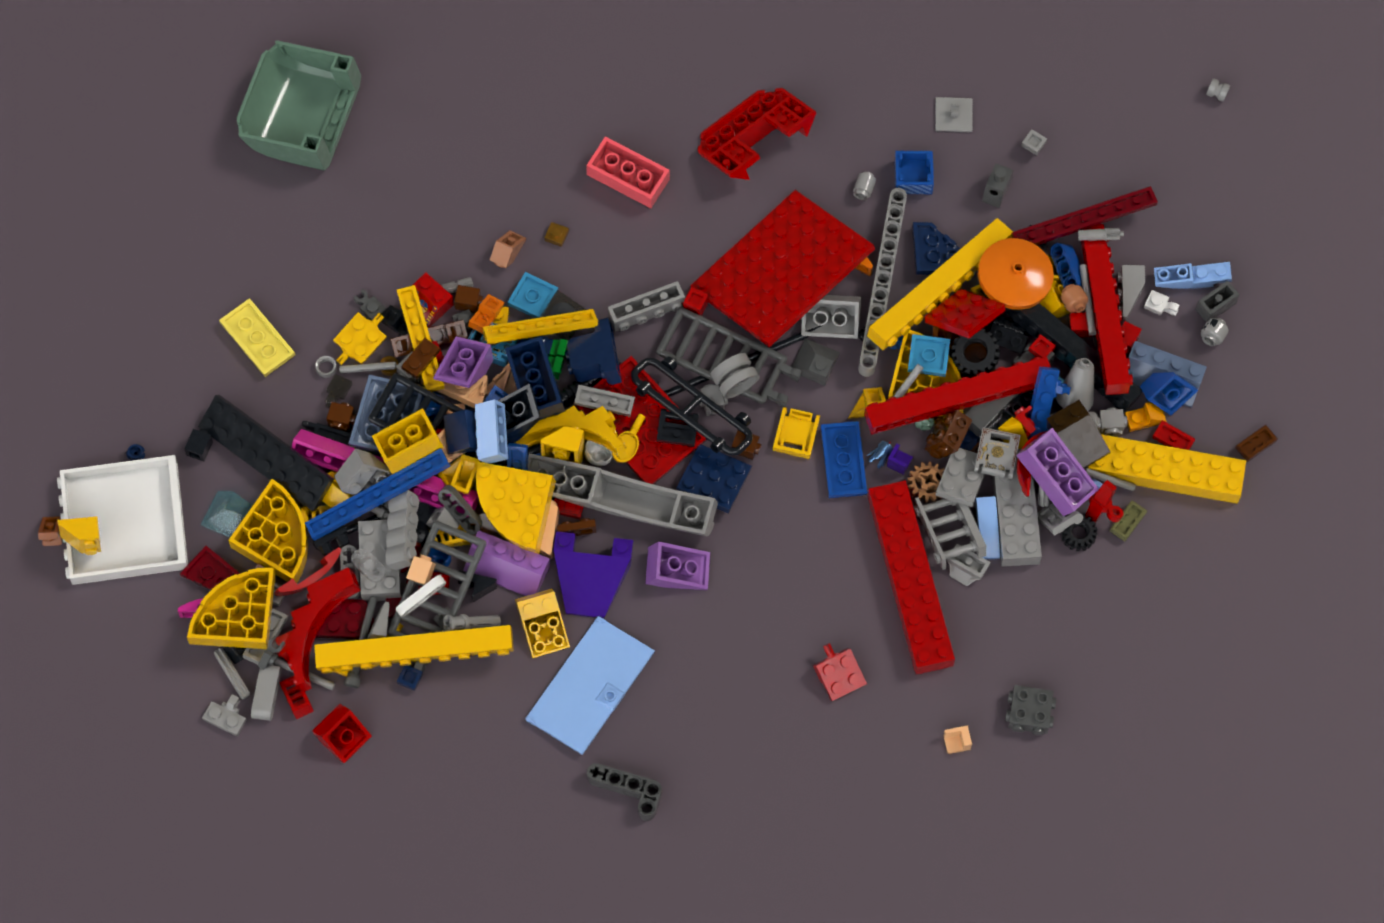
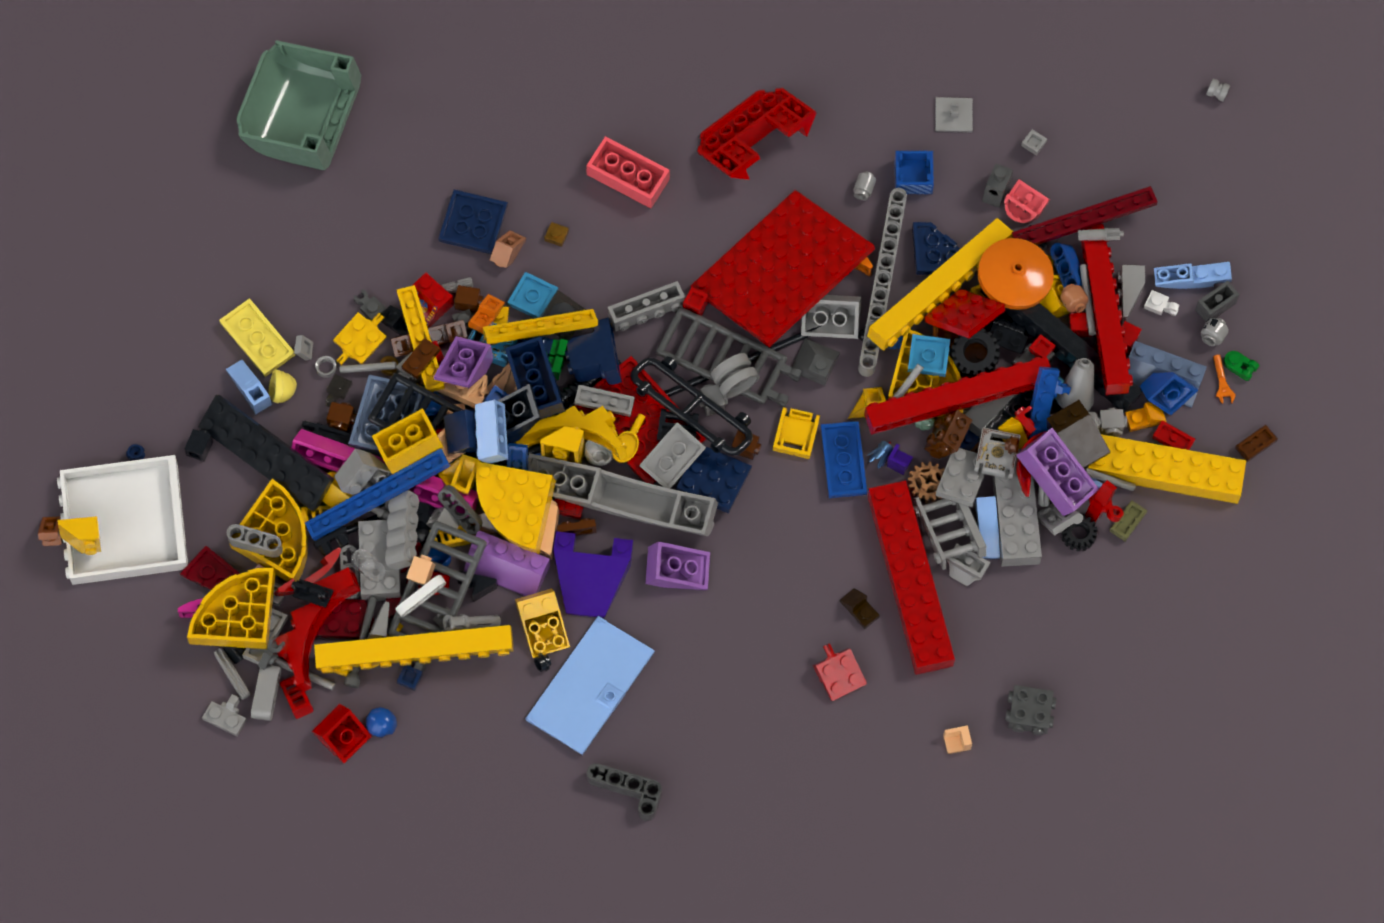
clear light blue slope [201,491,253,537] -> none
none -> light blue slope [226,360,272,414]
none -> light grey beam [226,524,283,558]
none -> light yellow hat [268,369,297,404]
none -> black hinge [291,579,334,608]
none -> light grey plate [294,335,313,360]
none -> blue hair [365,707,397,738]
none -> dark blue plate [438,189,508,254]
none -> black plate [534,653,551,672]
none -> light grey plate [639,422,706,489]
none -> dark brown slope [839,588,880,629]
none -> coral slope [1004,179,1050,223]
none -> reddish brown plate [1005,435,1019,454]
none -> orange piece [1213,355,1236,404]
none -> green plate [1224,351,1260,381]

